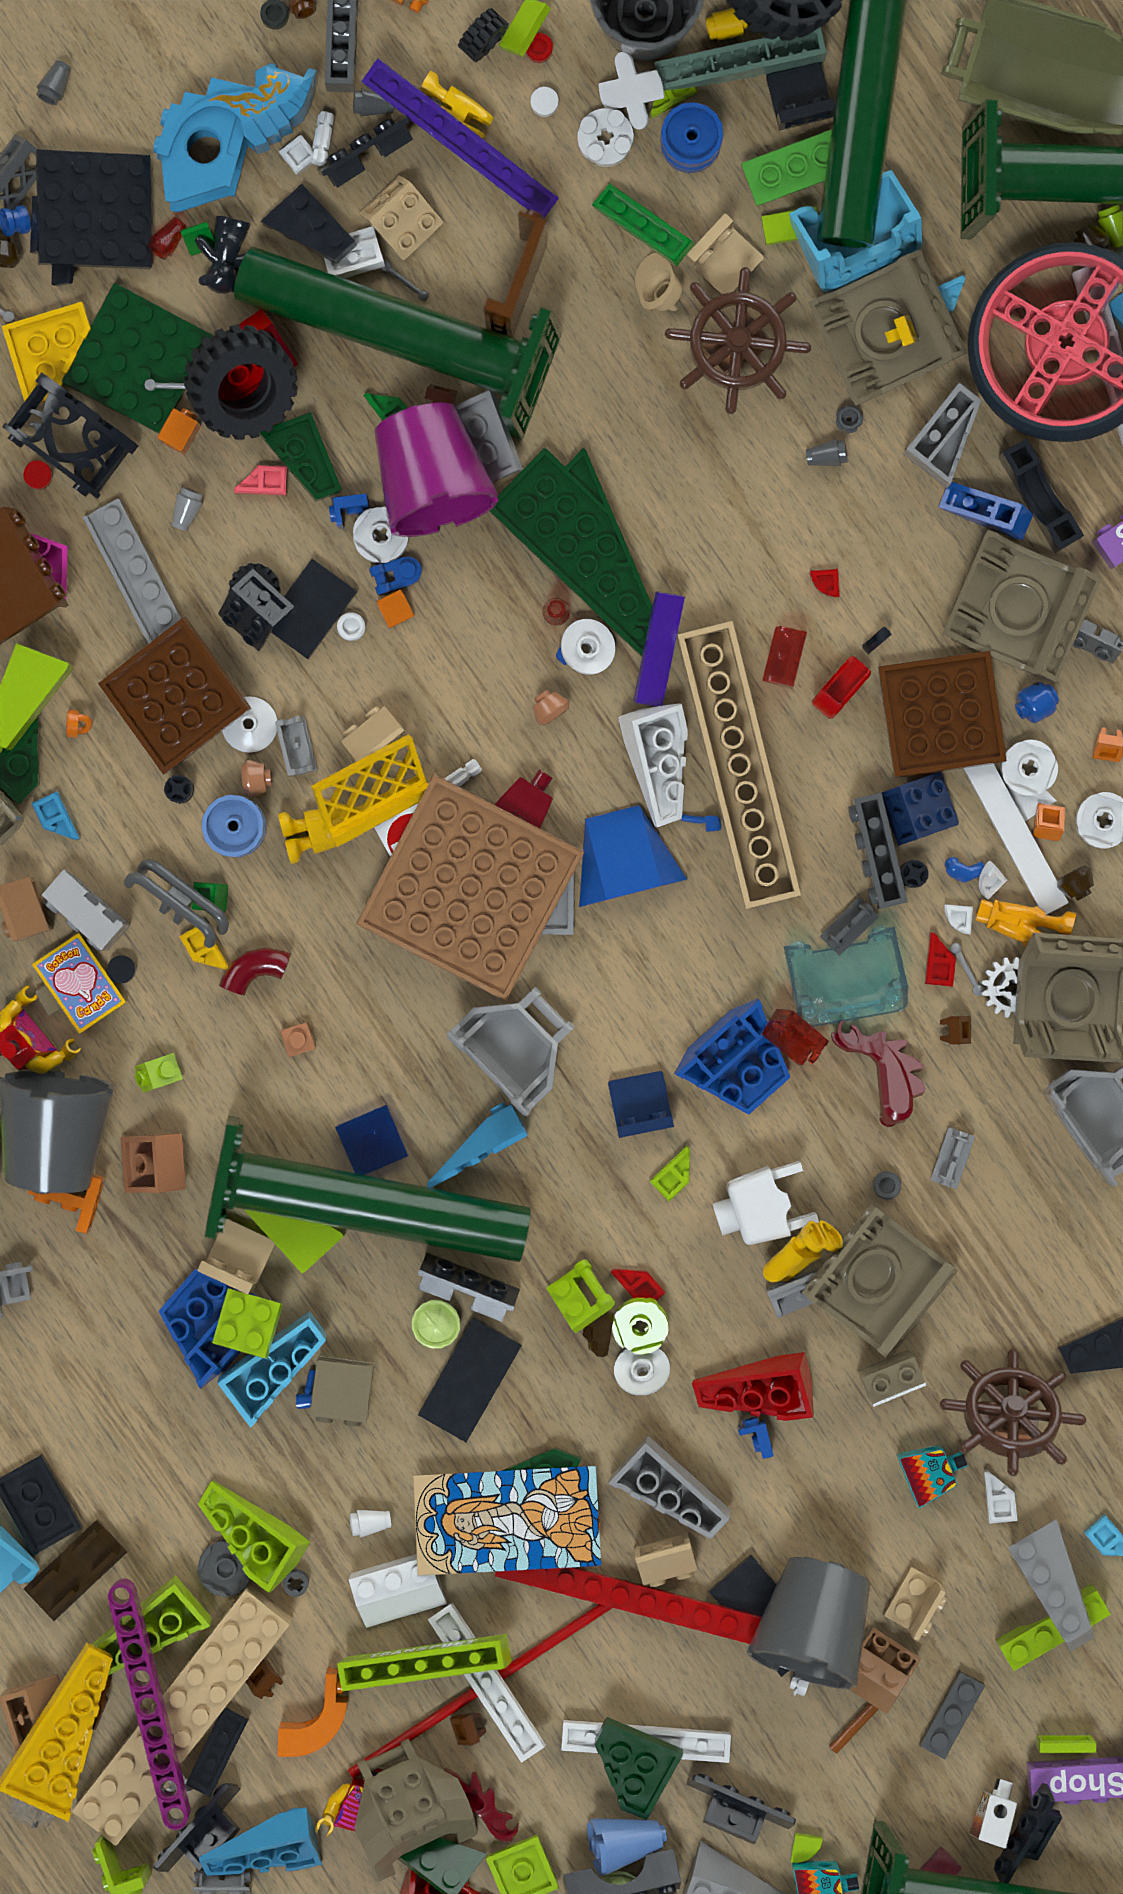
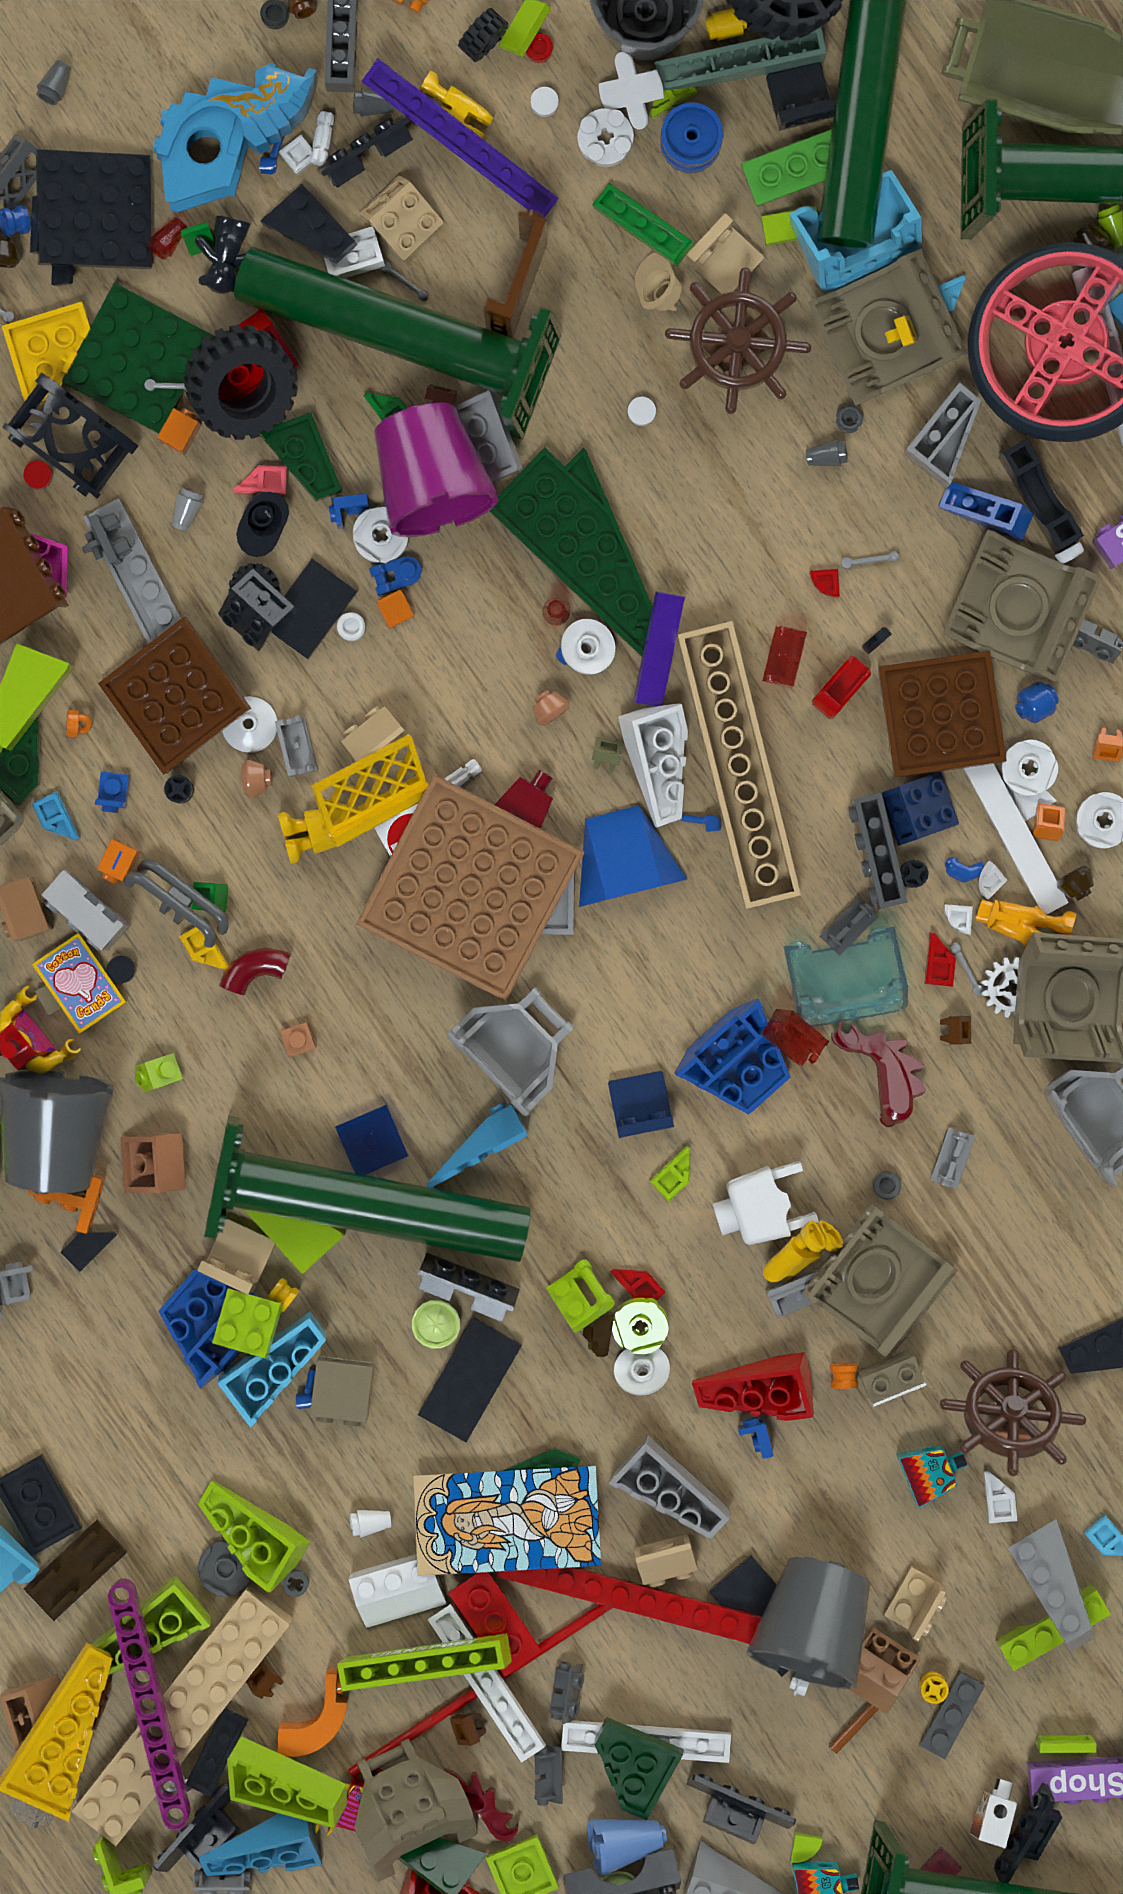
medium blue wheel [202,795,267,858] -> none
none -> black tile [60,1232,118,1272]
none -> dark grey hips [82,513,133,566]
none -> blue bracket [95,772,130,813]
none -> orange brick [97,839,140,884]
none -> lime wedge [227,1736,347,1828]
none -> black piece [236,491,289,557]
none -> blue hand [260,138,283,175]
none -> yellow wheel [266,1277,300,1313]
none -> red brick [448,1572,542,1676]
none -> dark grey hinge [534,1744,563,1806]
none -> dark grey hinge [549,1662,584,1724]
none -> olive tile [592,737,624,773]
none -> white tile [628,397,656,426]
none -> orange wheel [830,1363,858,1389]
none -> light grey hinge [841,551,900,569]
none -> yellow wheel [918,1671,949,1704]
none -> white tile [1055,541,1084,564]

